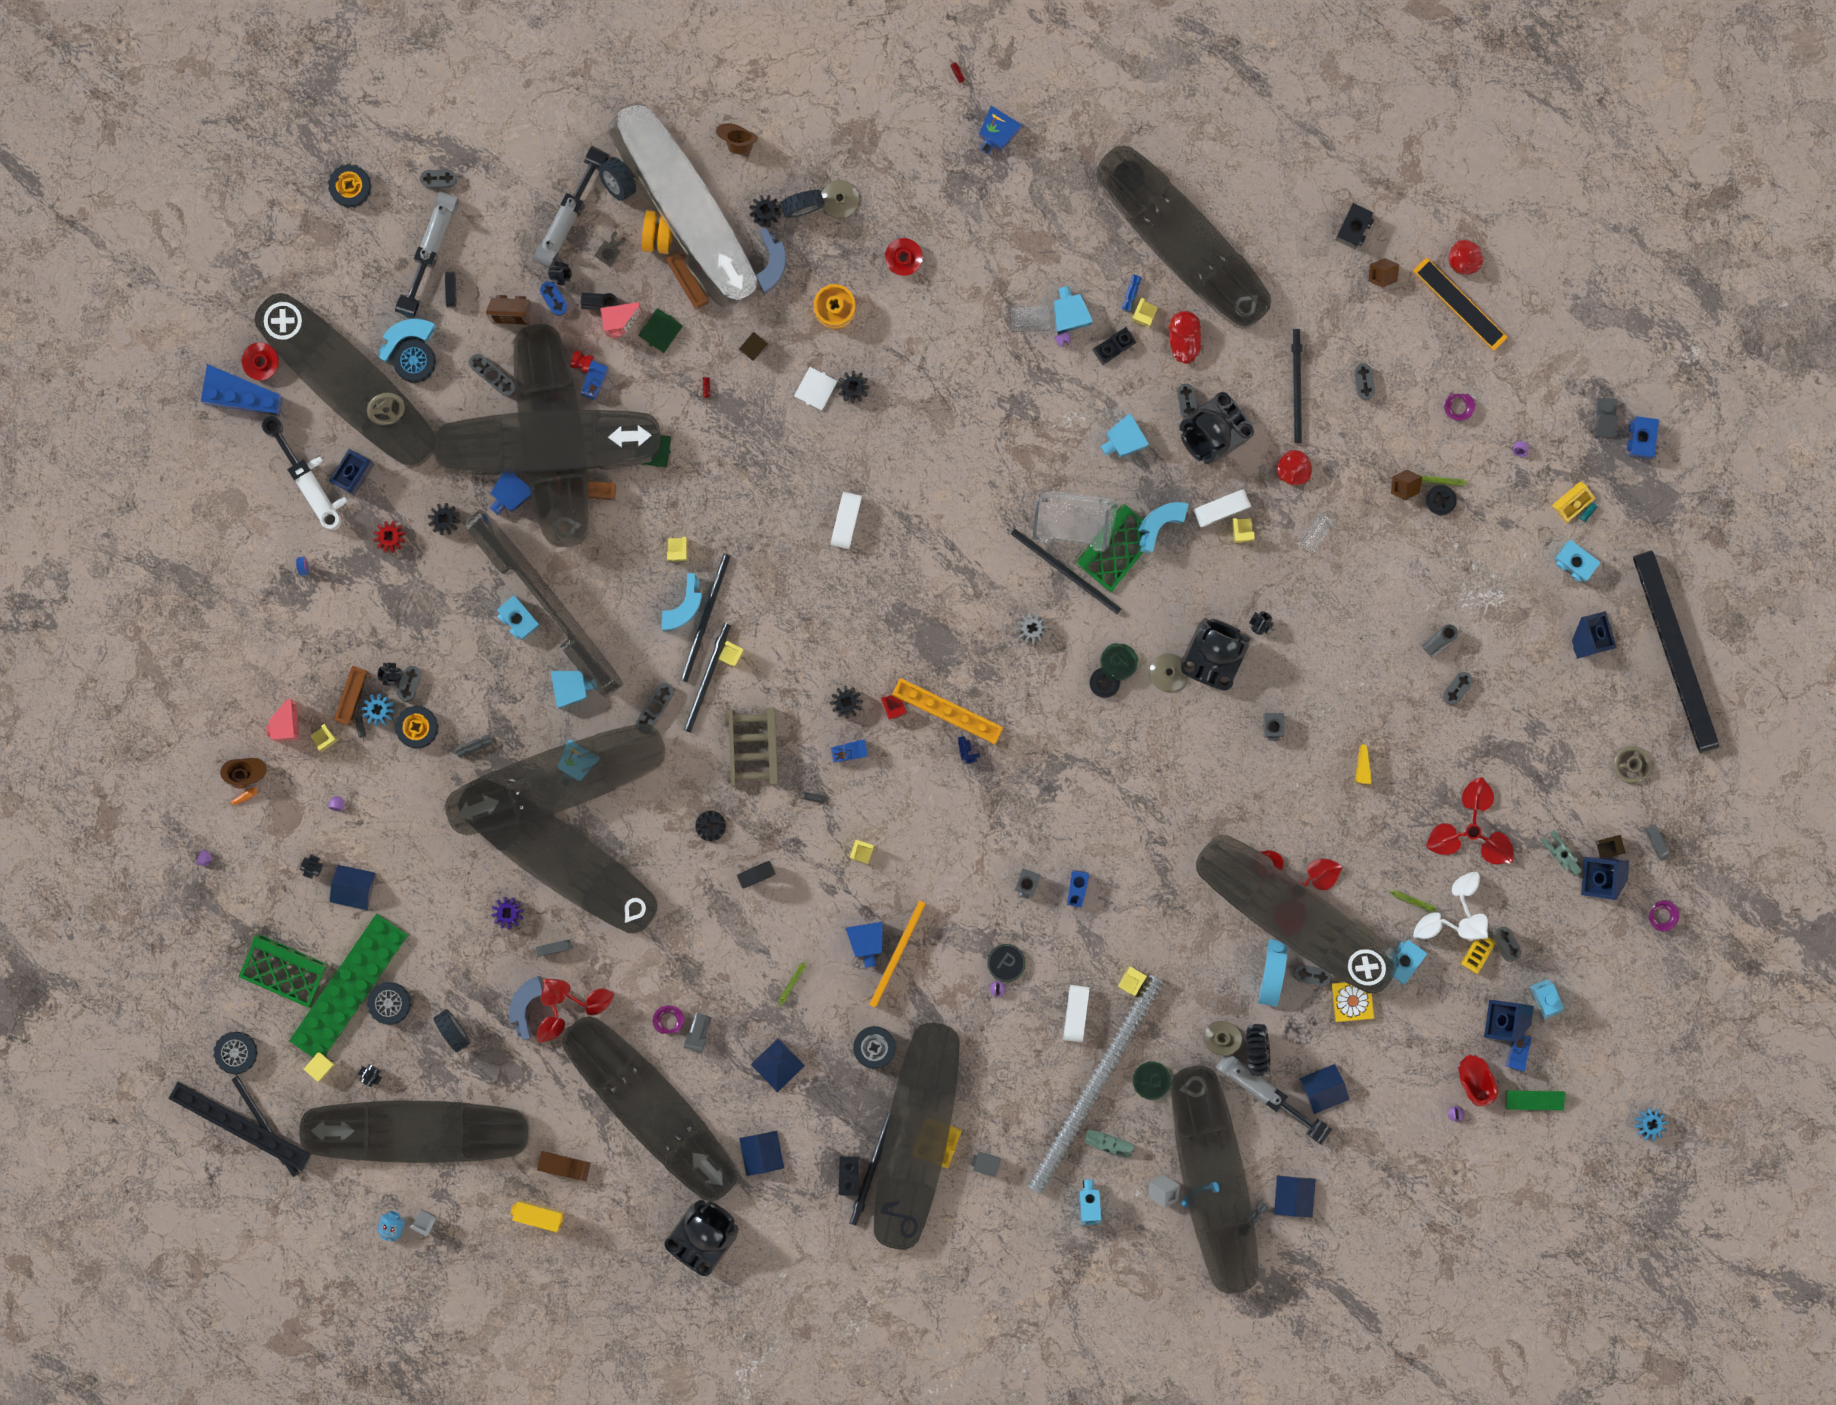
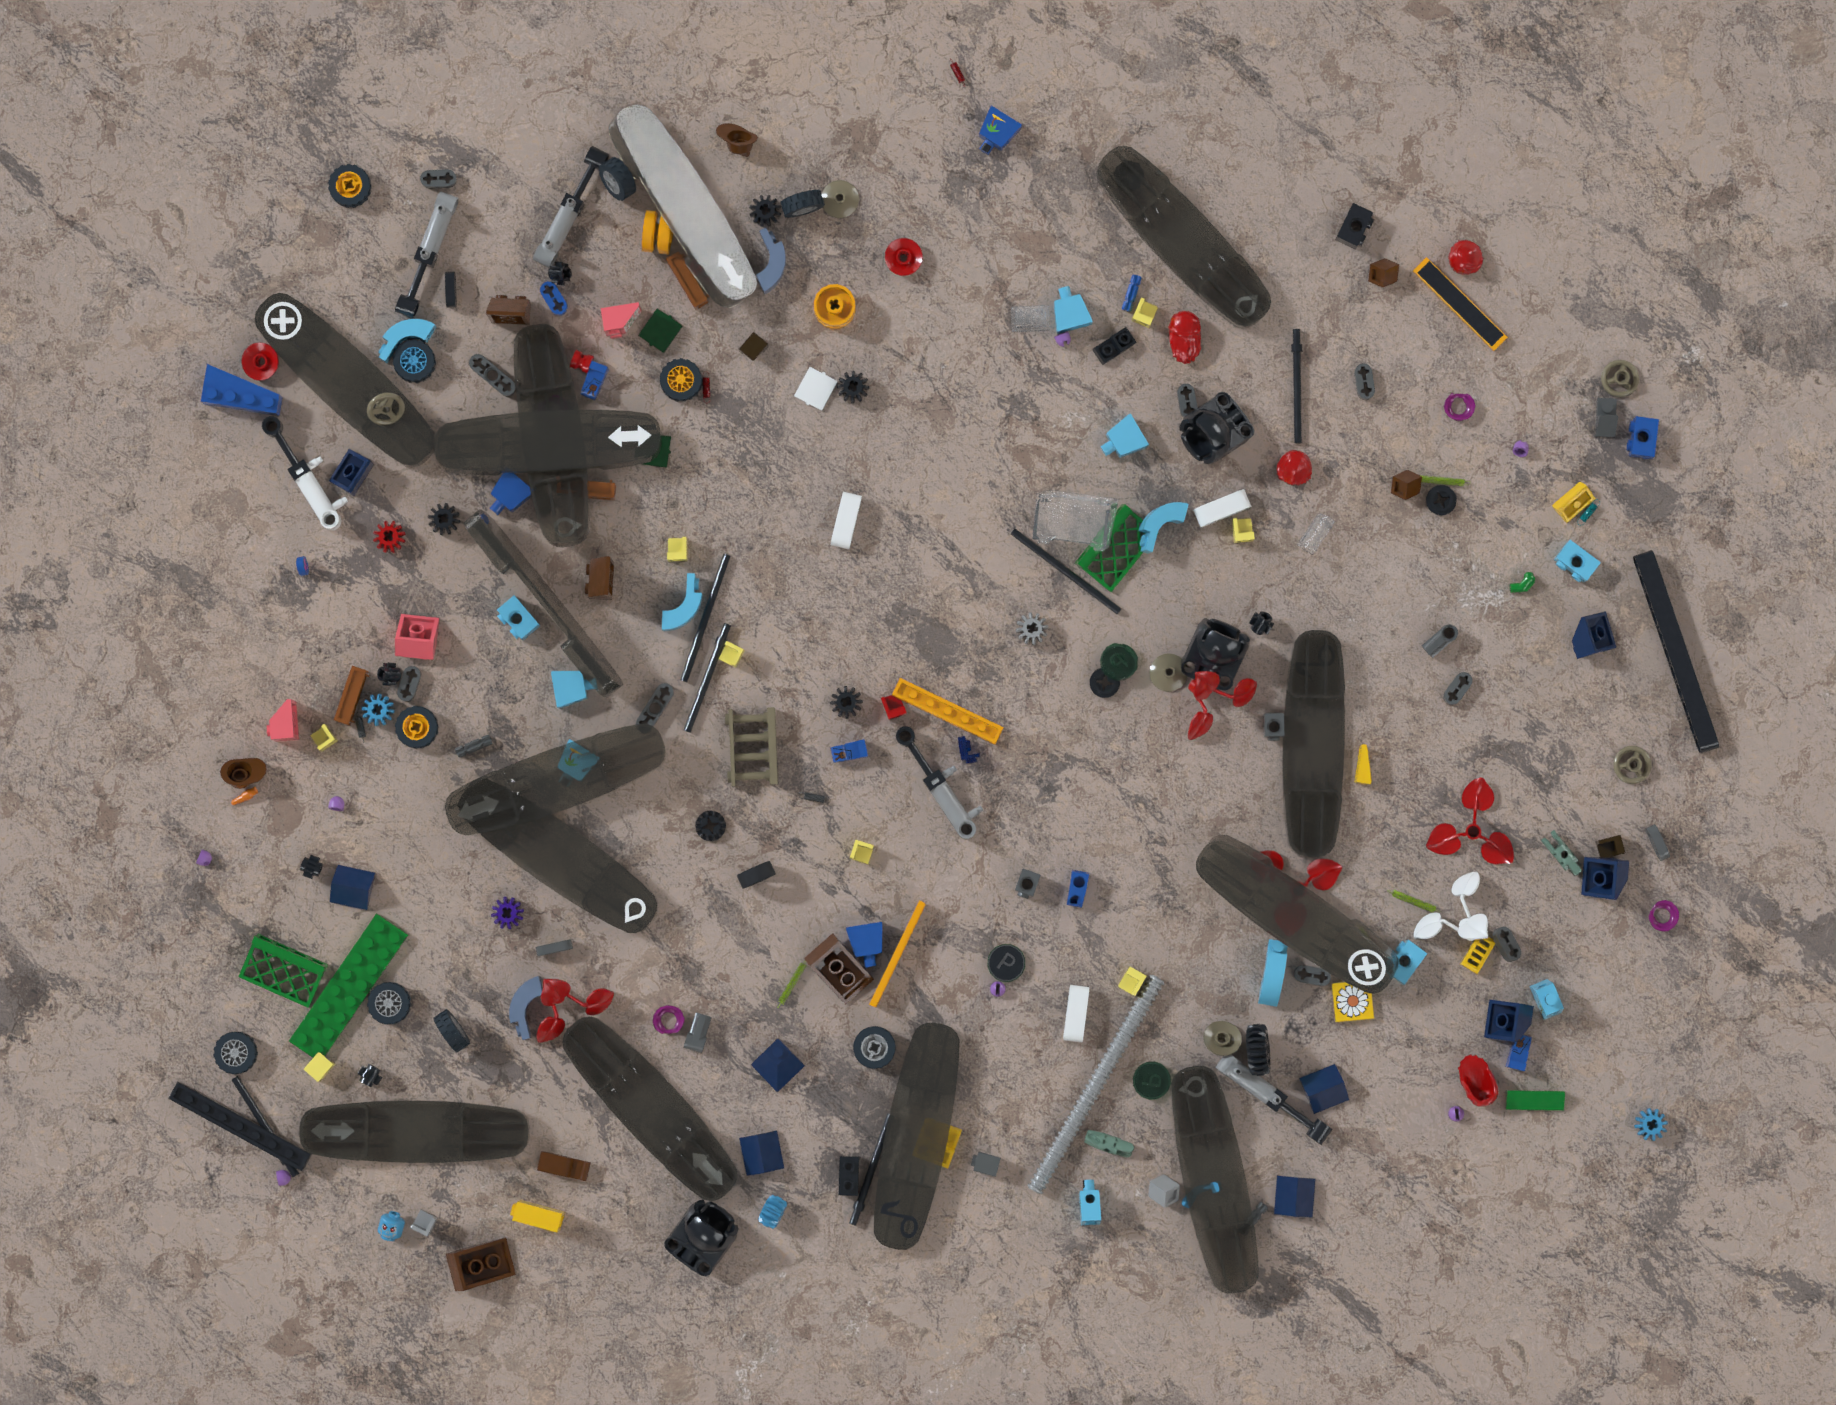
black piece [581,292,620,311] -> none
clear smoke plate [594,231,626,267] -> none
none -> medium lavender hinge [276,1170,291,1186]
none -> coral slope [395,614,439,660]
none -> reddish brown slope [446,1237,516,1291]
none -> reddish brown slope [585,556,614,600]
none -> black wheel [660,358,702,402]
none -> dark azure gear [758,1195,787,1229]
none -> reddish brown slope [804,933,874,1005]
none -> light grey piece [896,726,983,839]
none -> red plant [1188,671,1257,740]
none -> clear smoke piece [1282,630,1345,858]
none -> green arm [1509,572,1535,593]
none -> dark tan piece [1601,360,1639,398]

